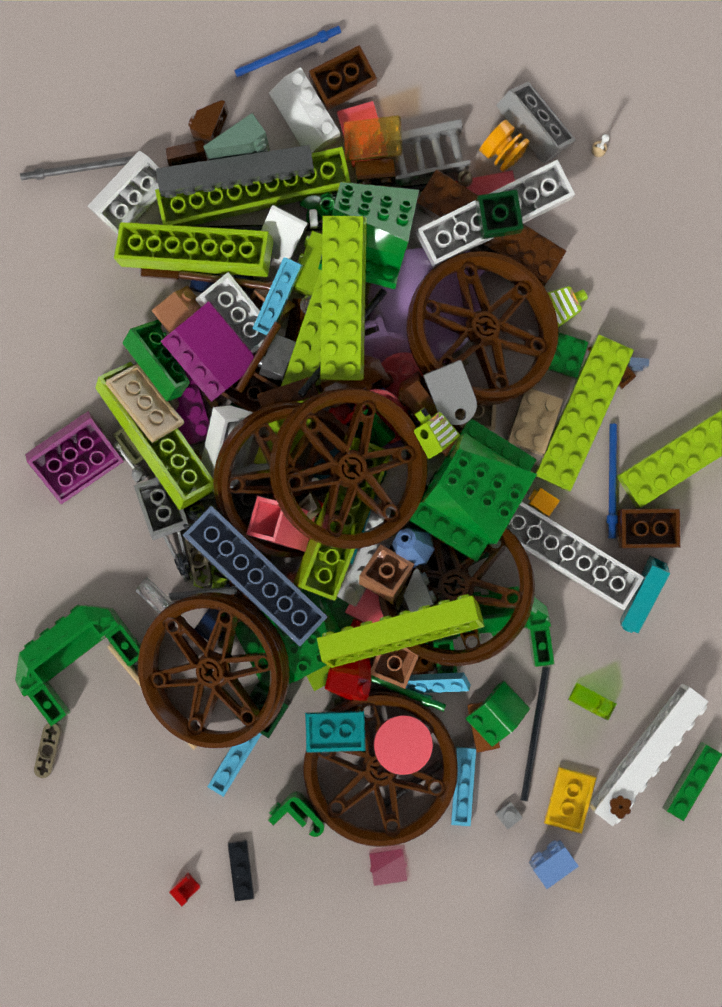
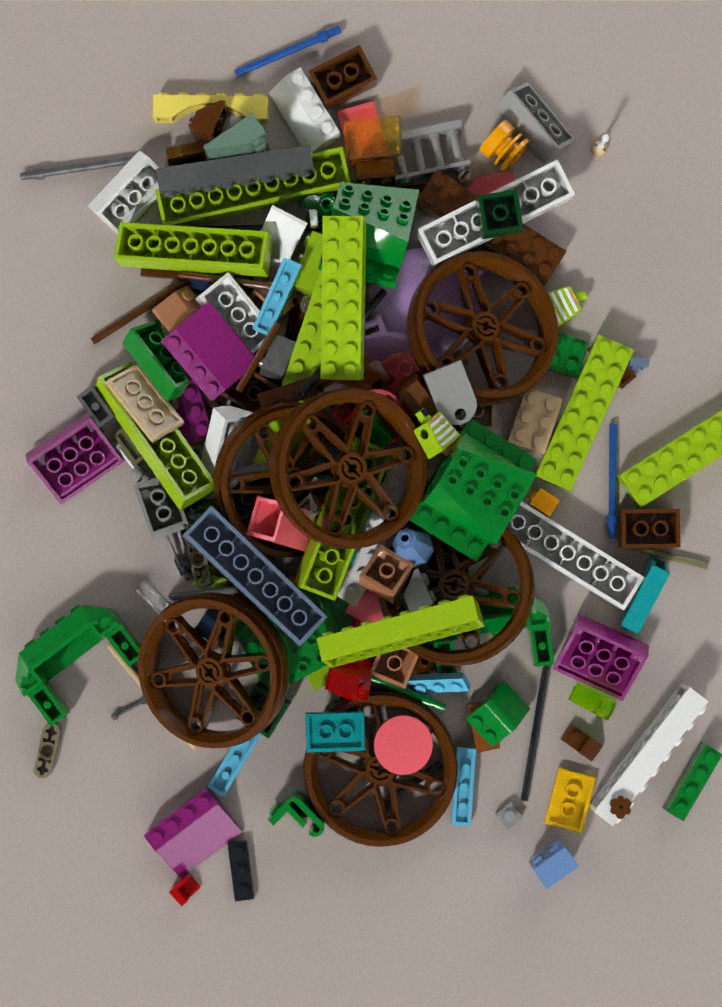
clear pink piece [369,849,407,886] -> none
none -> flat silver brick [76,385,117,429]
none -> reddish brown bar [91,279,191,344]
none -> dark grey hinge [111,697,146,720]
none -> magenta slope [144,785,243,878]
none -> light yellow arch [153,92,269,125]
none -> magenta slope [553,614,649,701]
none -> reddish brown slope [560,723,603,761]
none -> olive bar [632,548,709,569]

